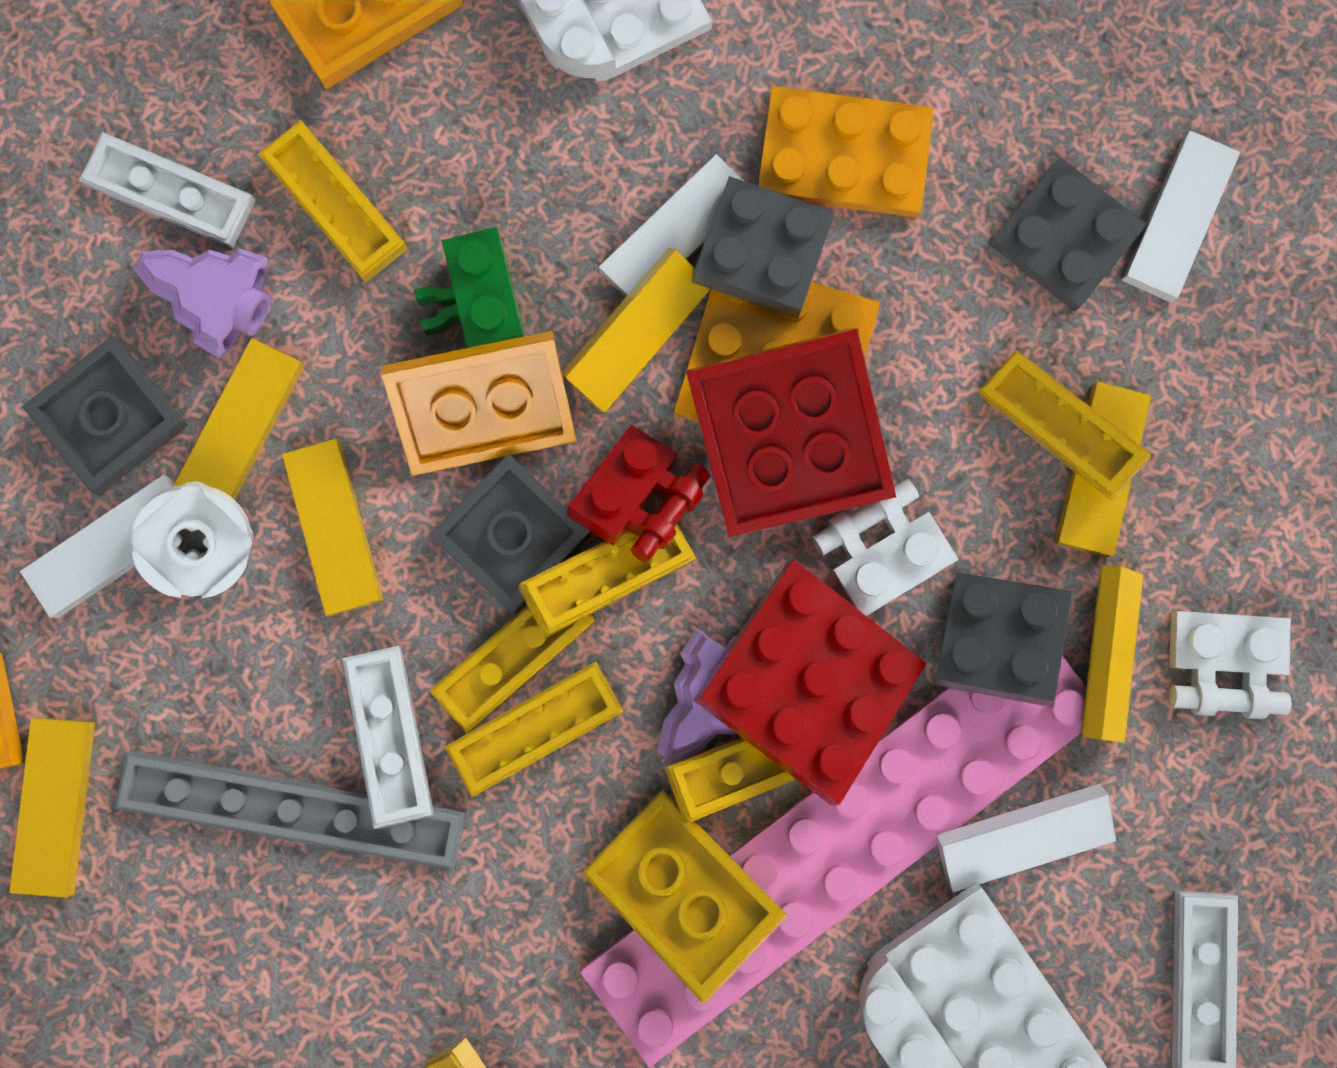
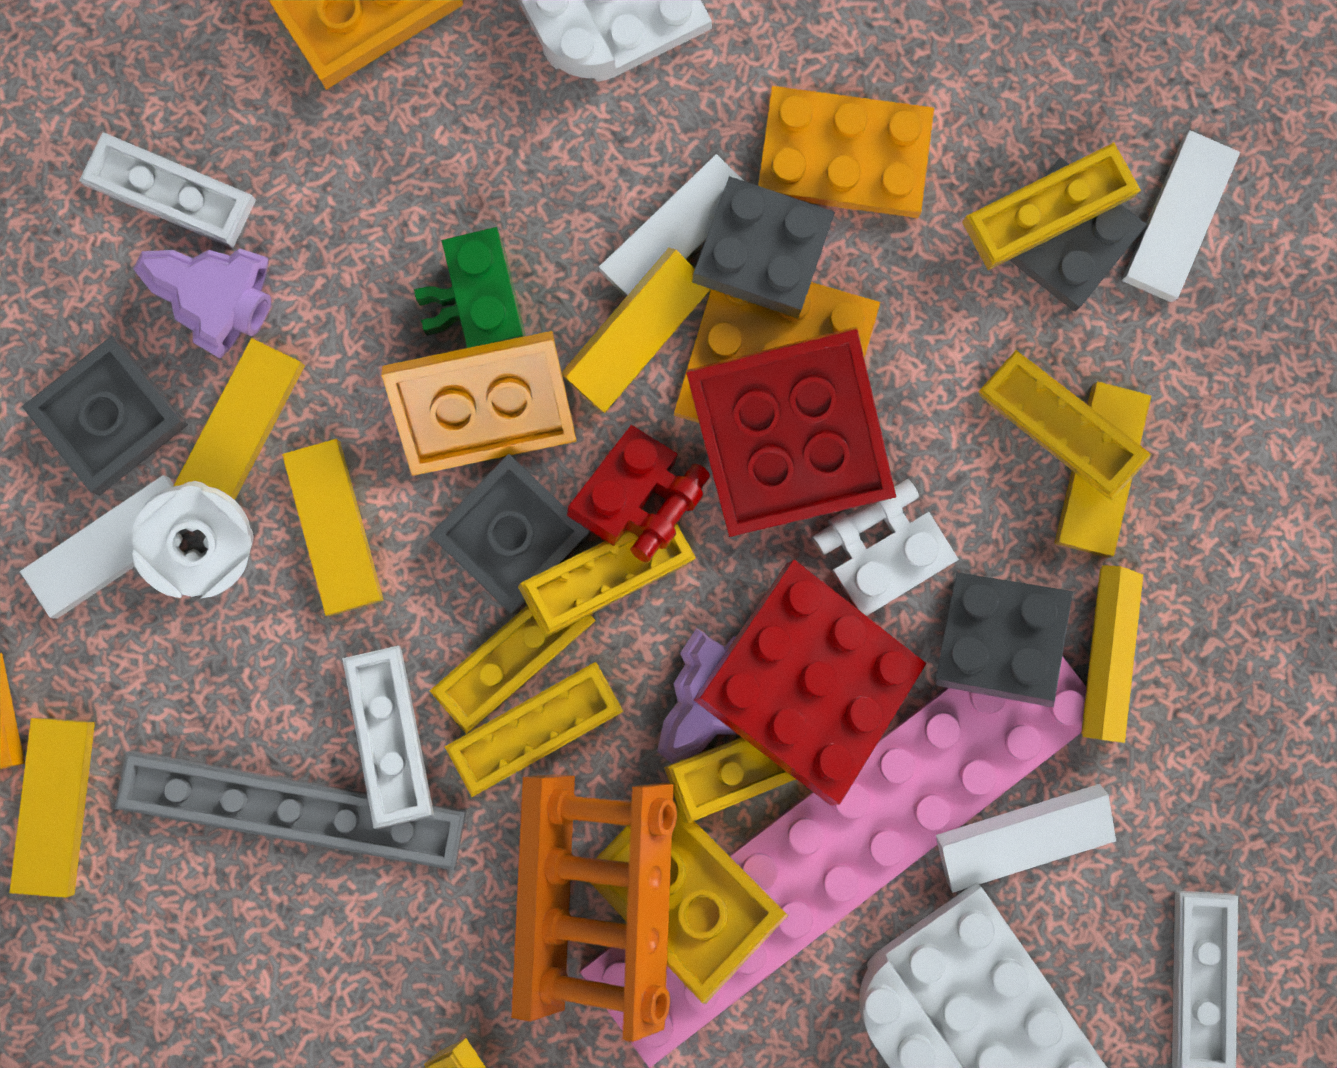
yellow plate [258,120,408,283] -> none
white plate [1169,611,1292,719] -> none
none -> orange fence [511,774,677,1042]
none -> yellow tile [962,142,1141,270]

